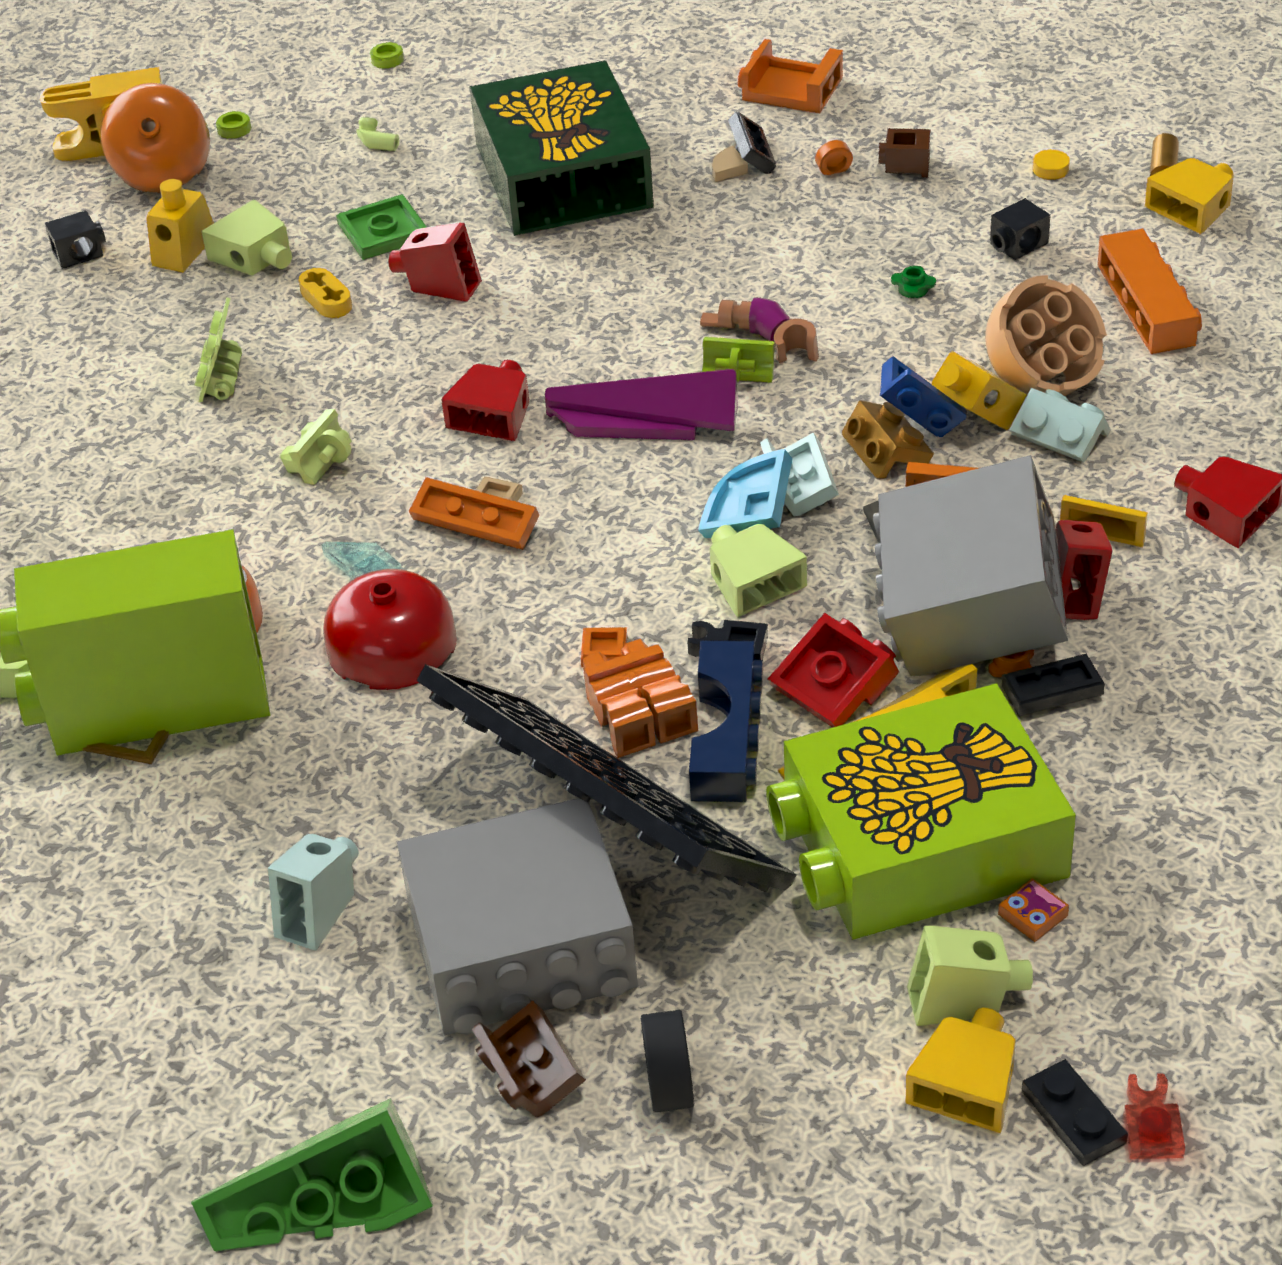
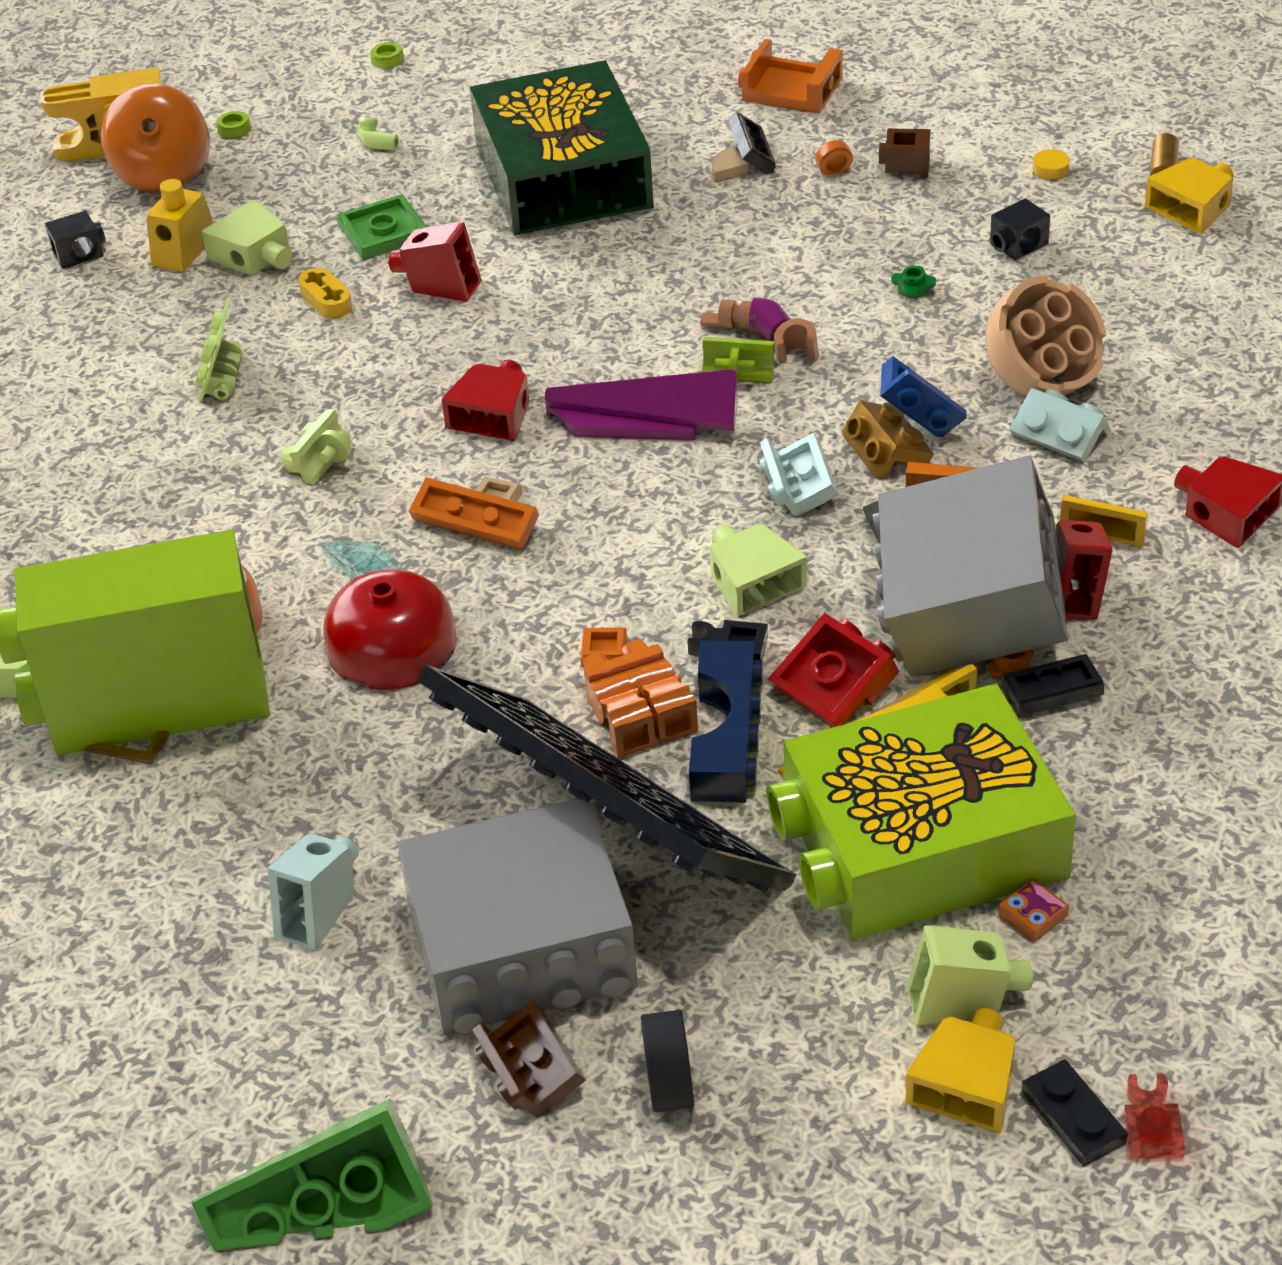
medium azure plate [698,449,793,538] -> none
yellow torso [932,351,1027,430] -> none
orange brick [1097,228,1202,354] -> none

